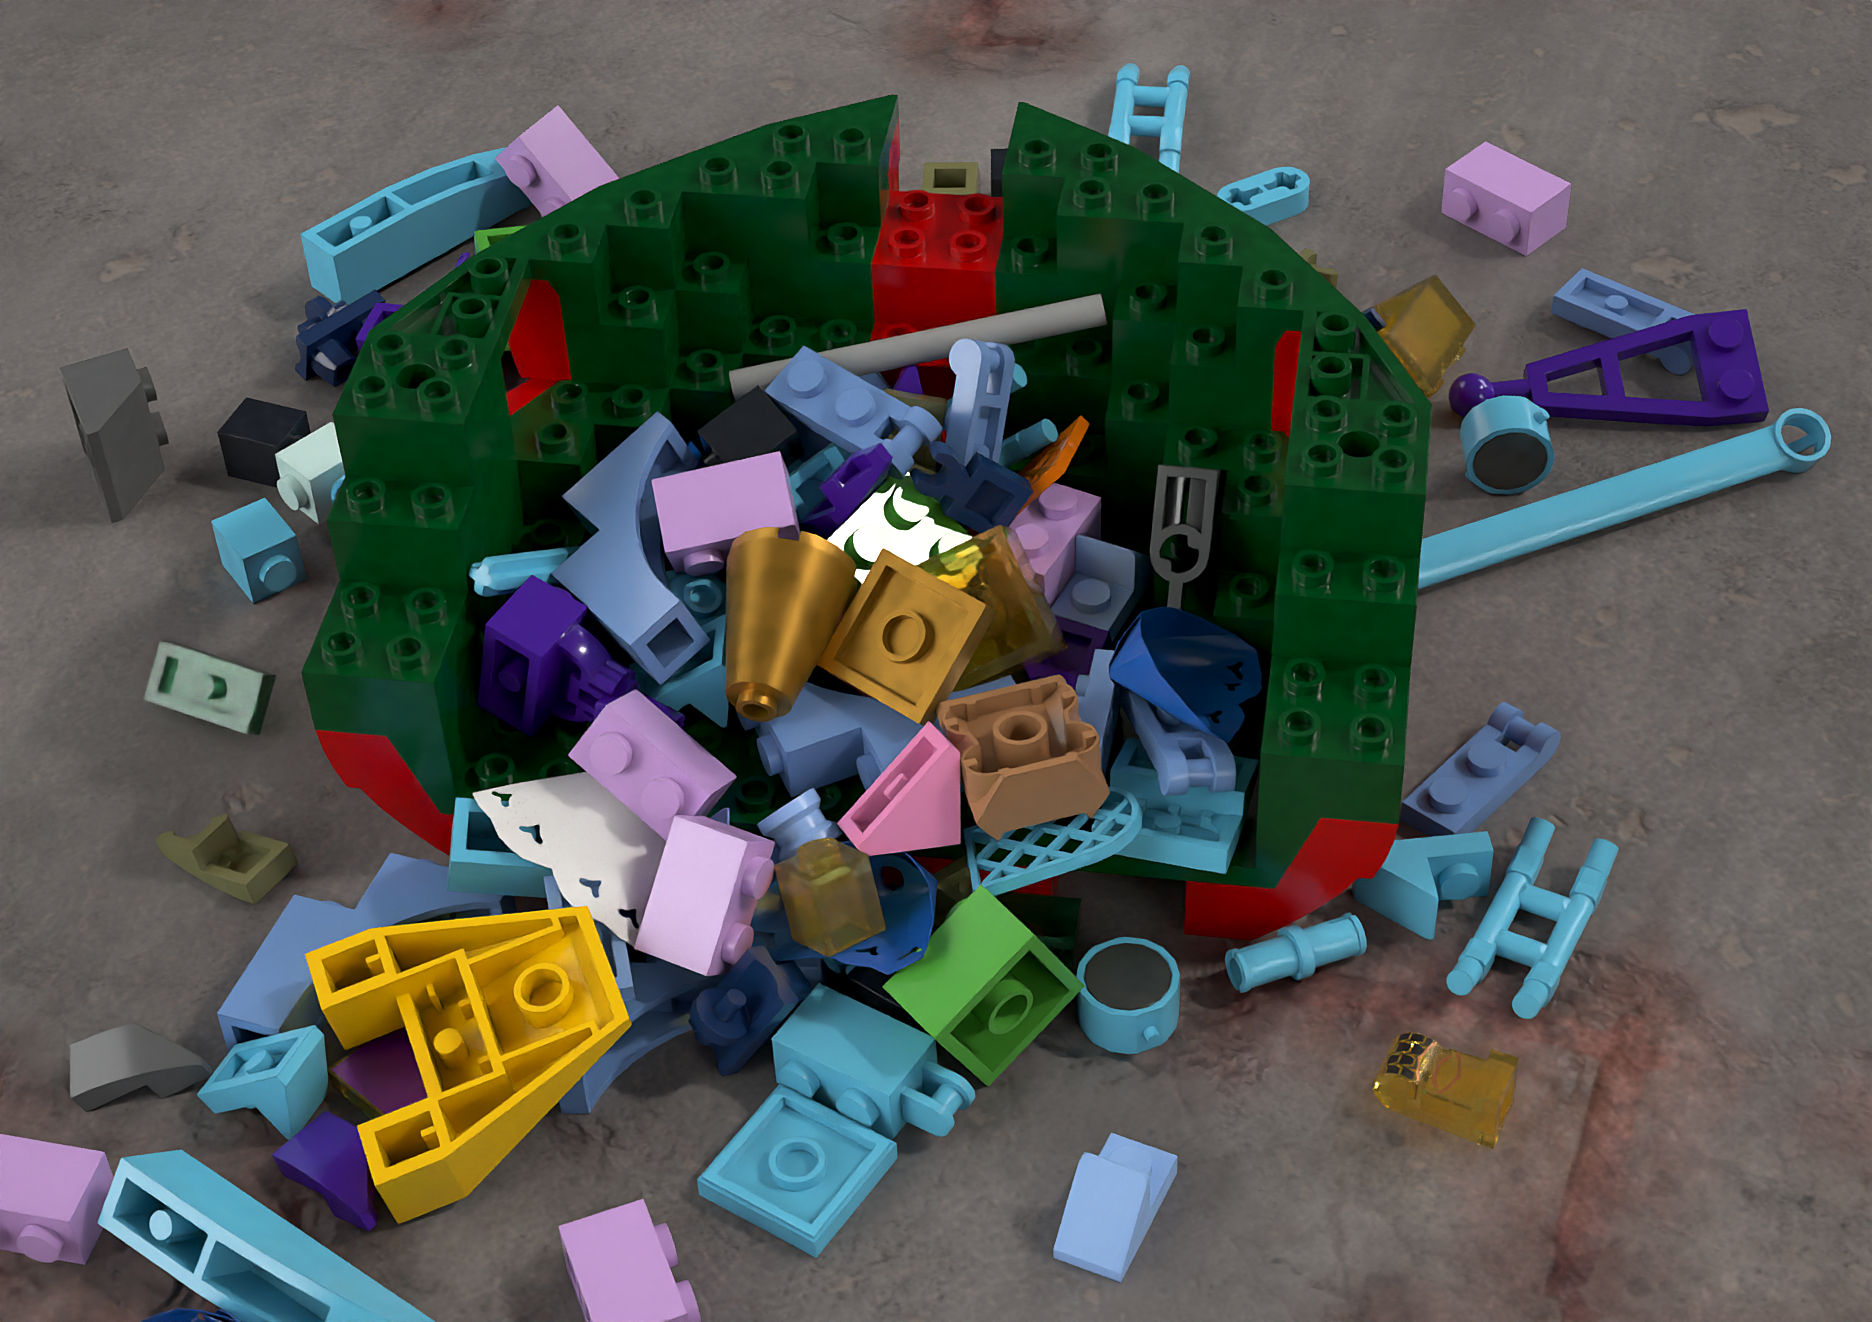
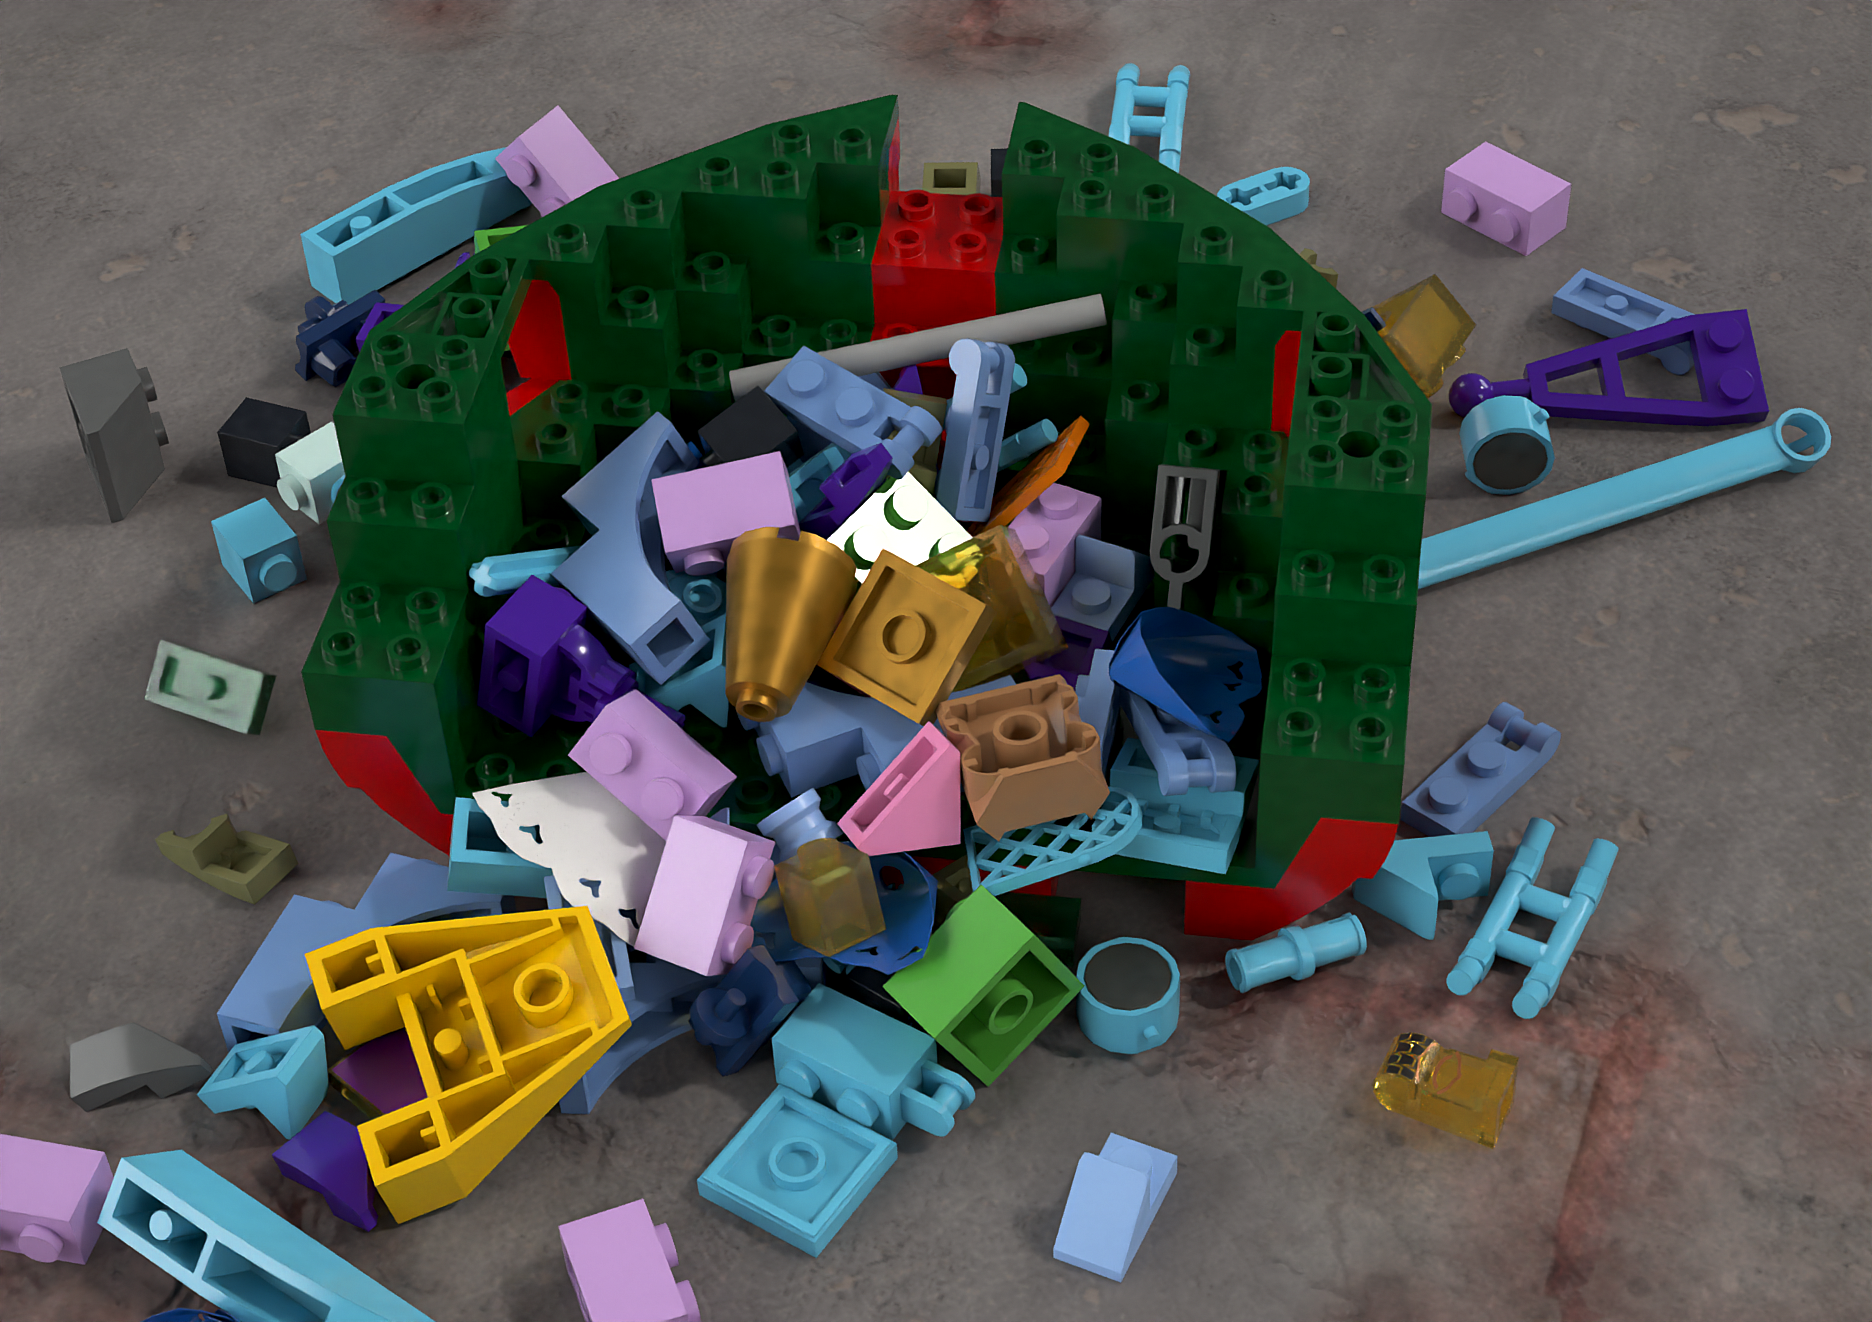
dark blue plate [910,441,1033,542] -> none

